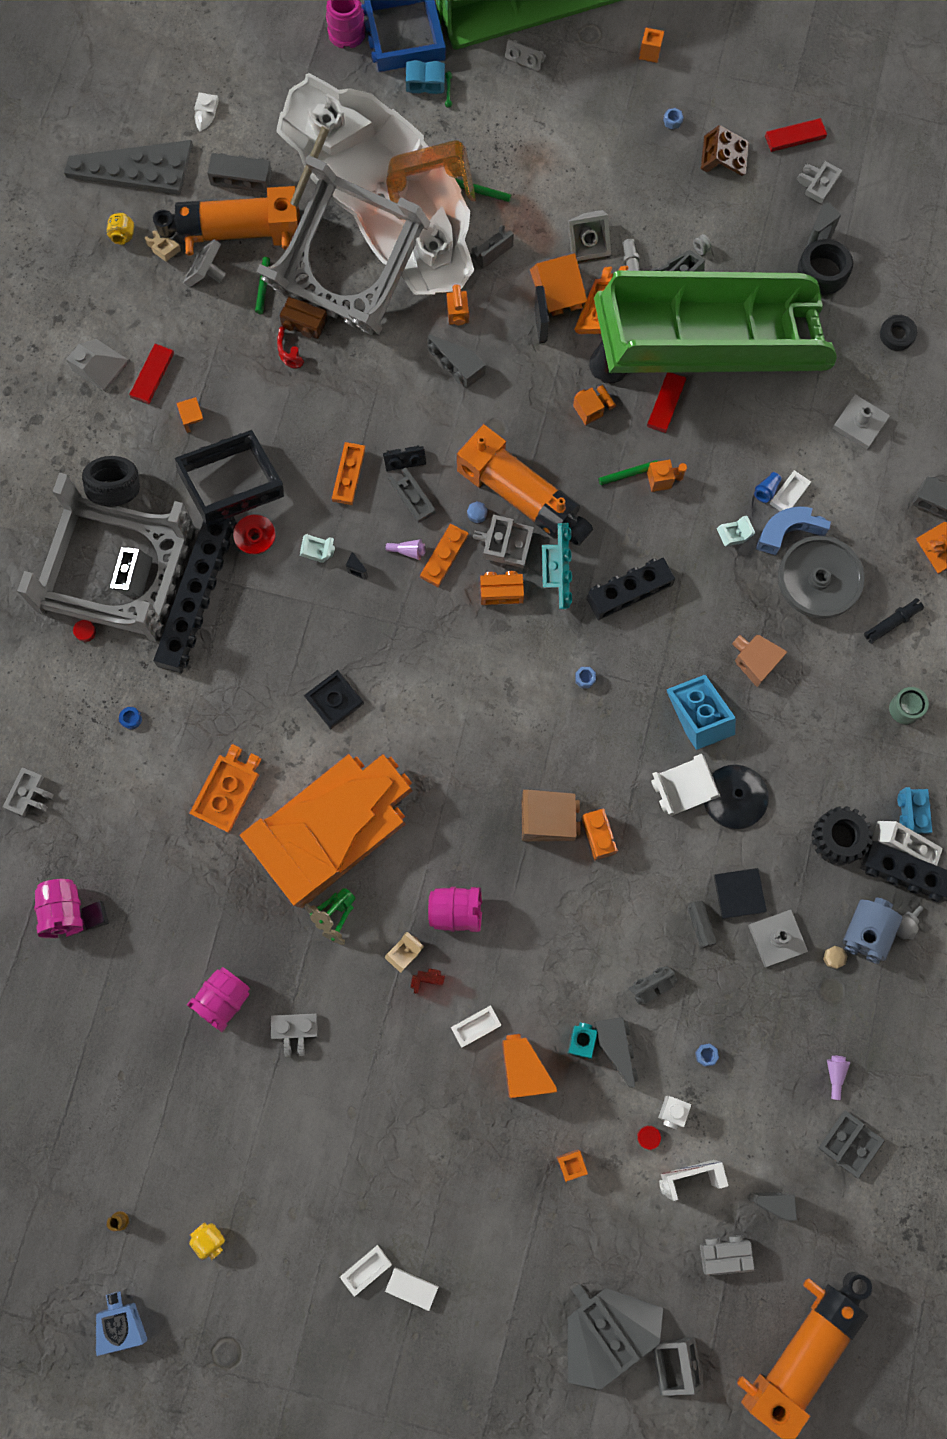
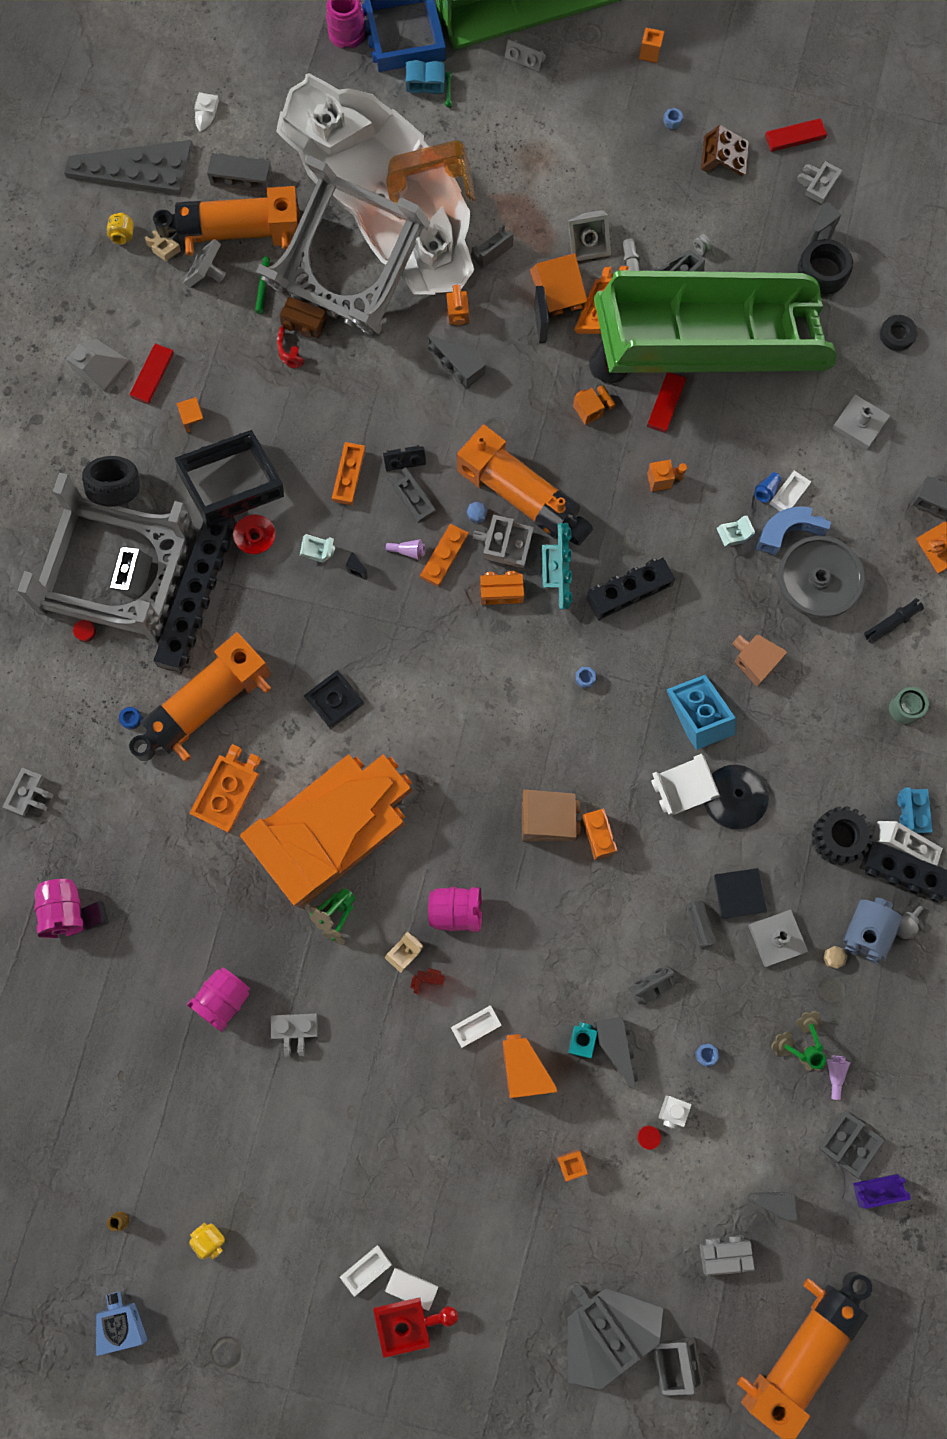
dark tan bar [290,126,330,207] -> none
green bar [455,179,512,202] -> none
green bar [598,460,658,486] -> none
white panel [659,1160,729,1201] -> none
none -> orange piece [129,632,271,762]
none -> red plate [373,1297,458,1358]
none -> plant [771,1011,826,1071]
none -> dark purple hinge [853,1174,911,1209]

